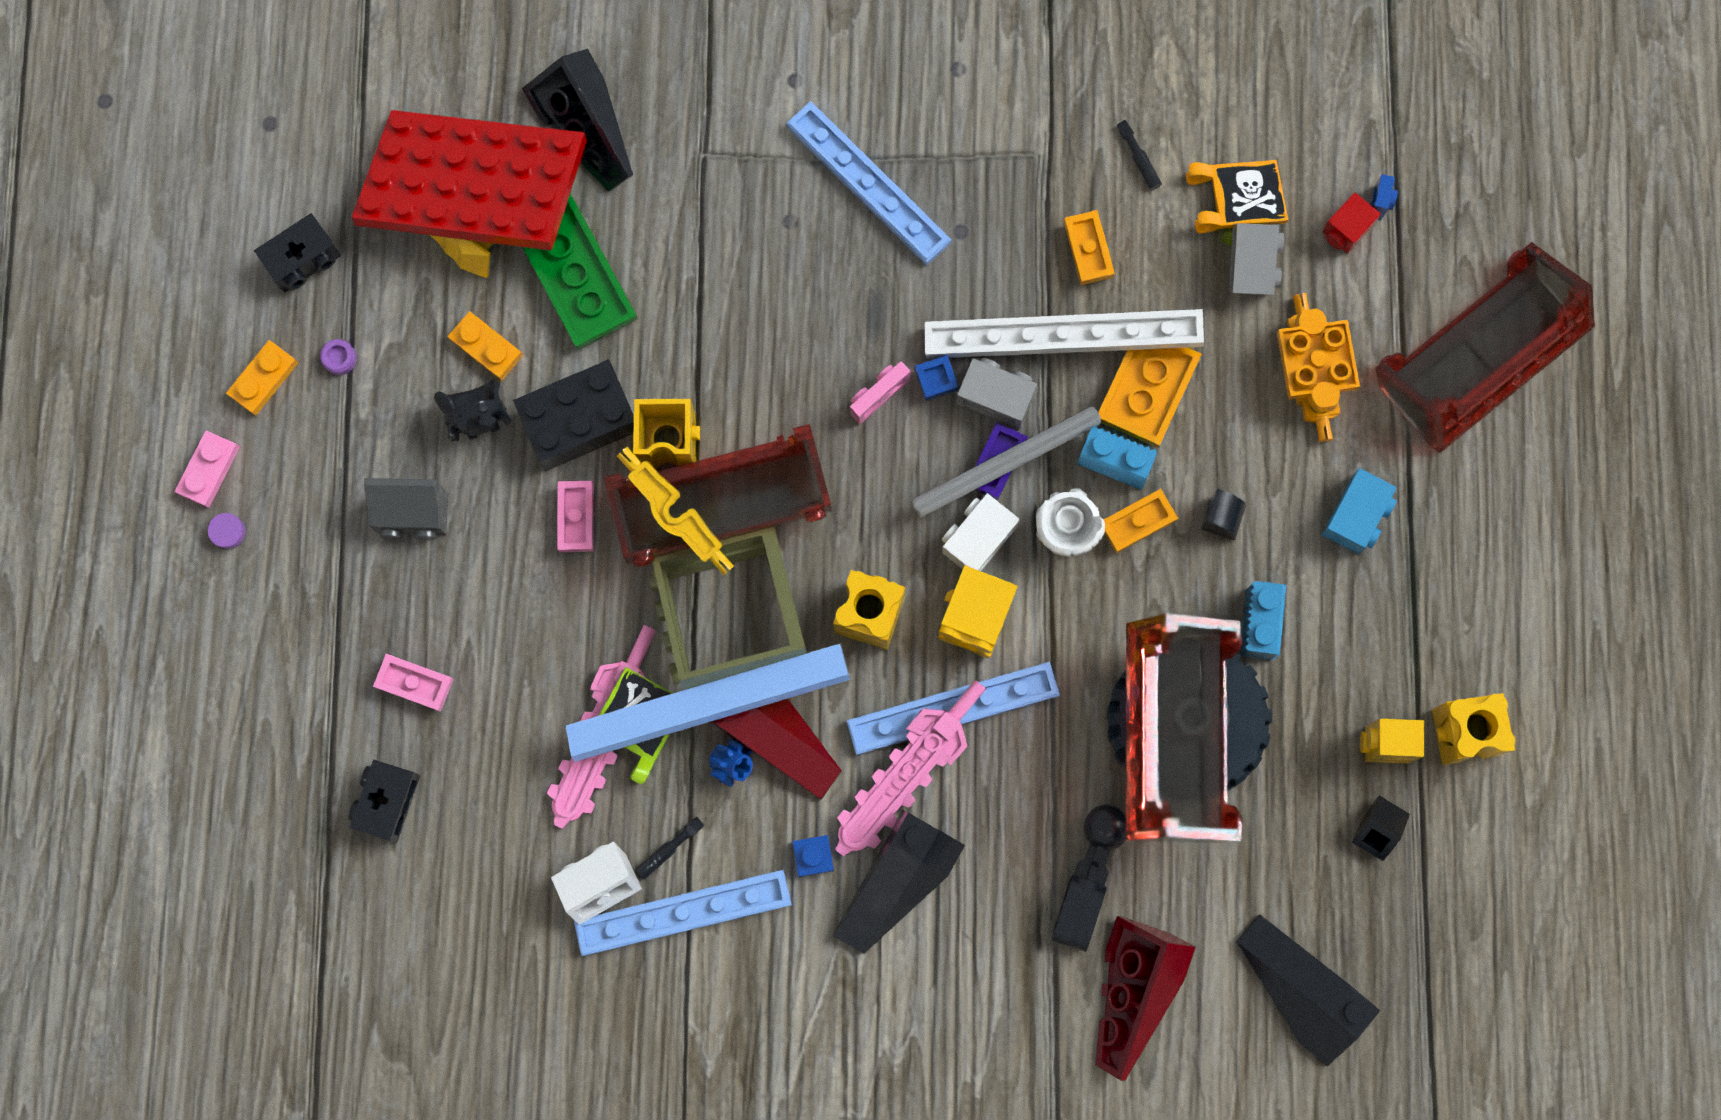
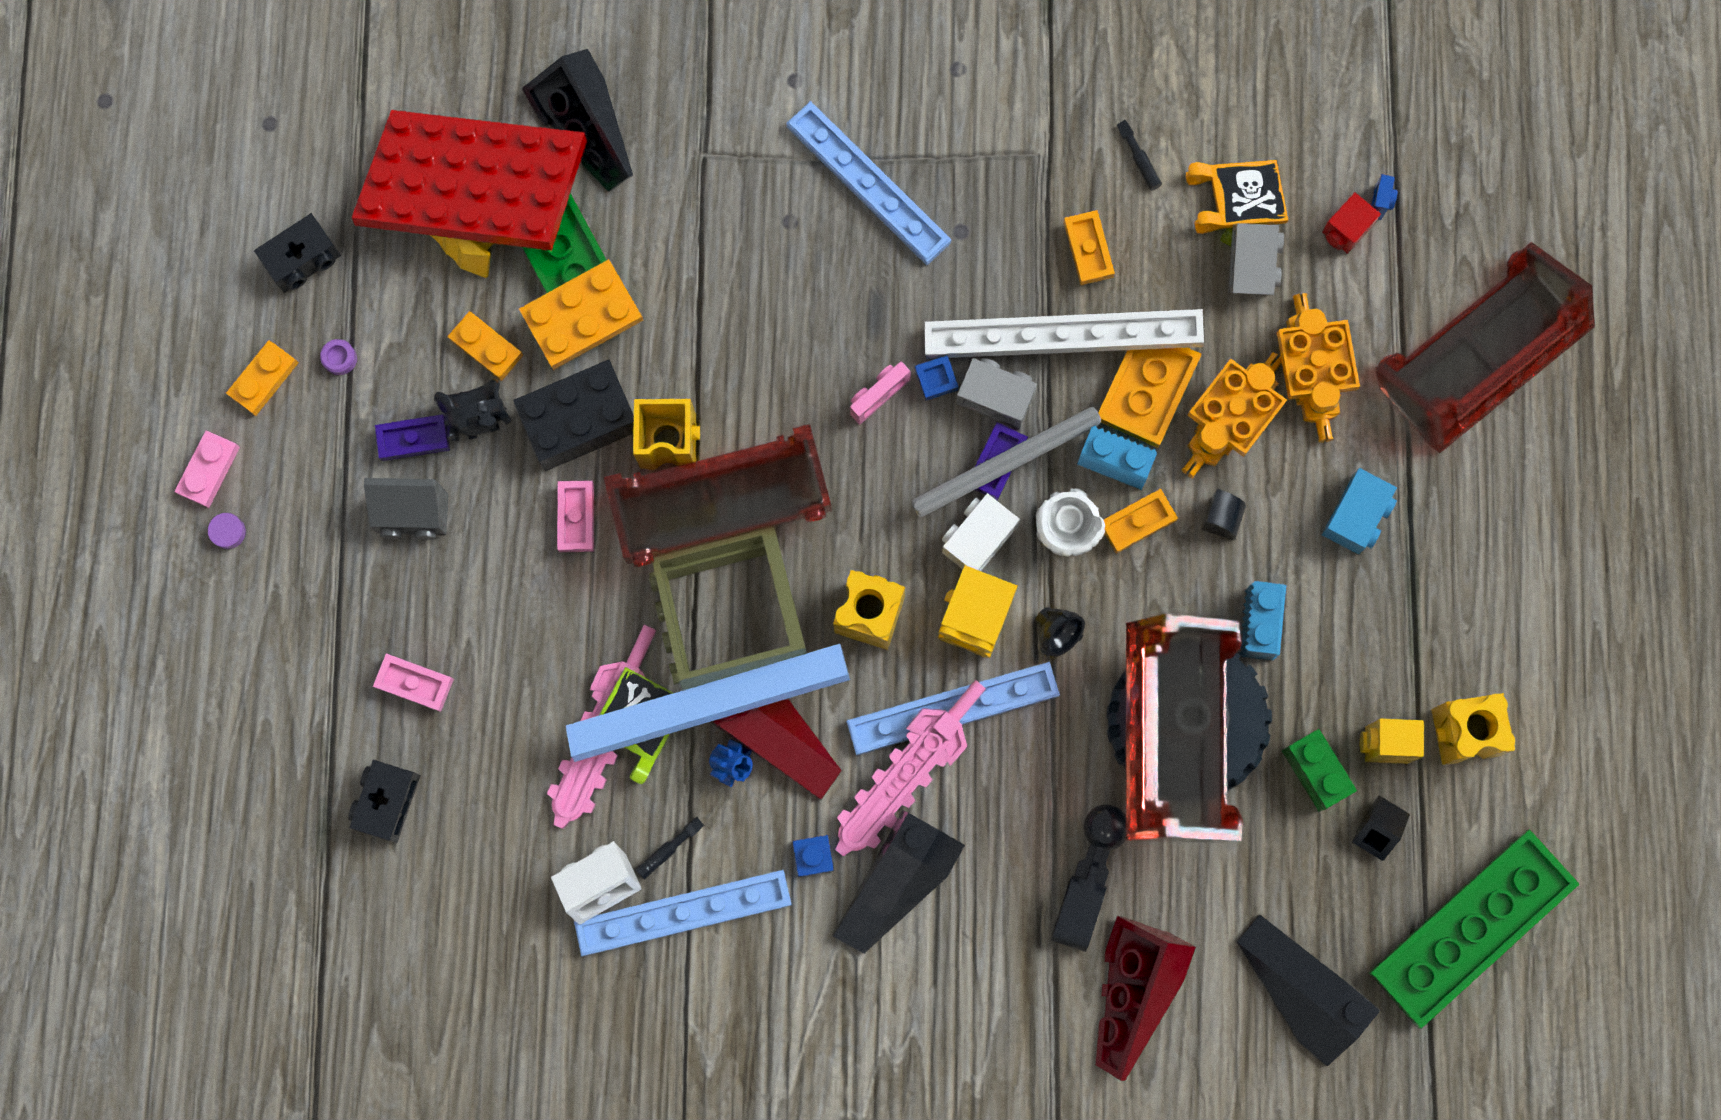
yellow piece [616,446,735,576] -> none
none -> dark purple plate [375,414,450,461]
none -> light orange plate [519,259,644,370]
none -> black piece [1035,607,1085,657]
none -> light orange piece [1181,352,1287,478]
none -> green brick [1282,729,1357,812]
none -> green plate [1368,829,1580,1029]

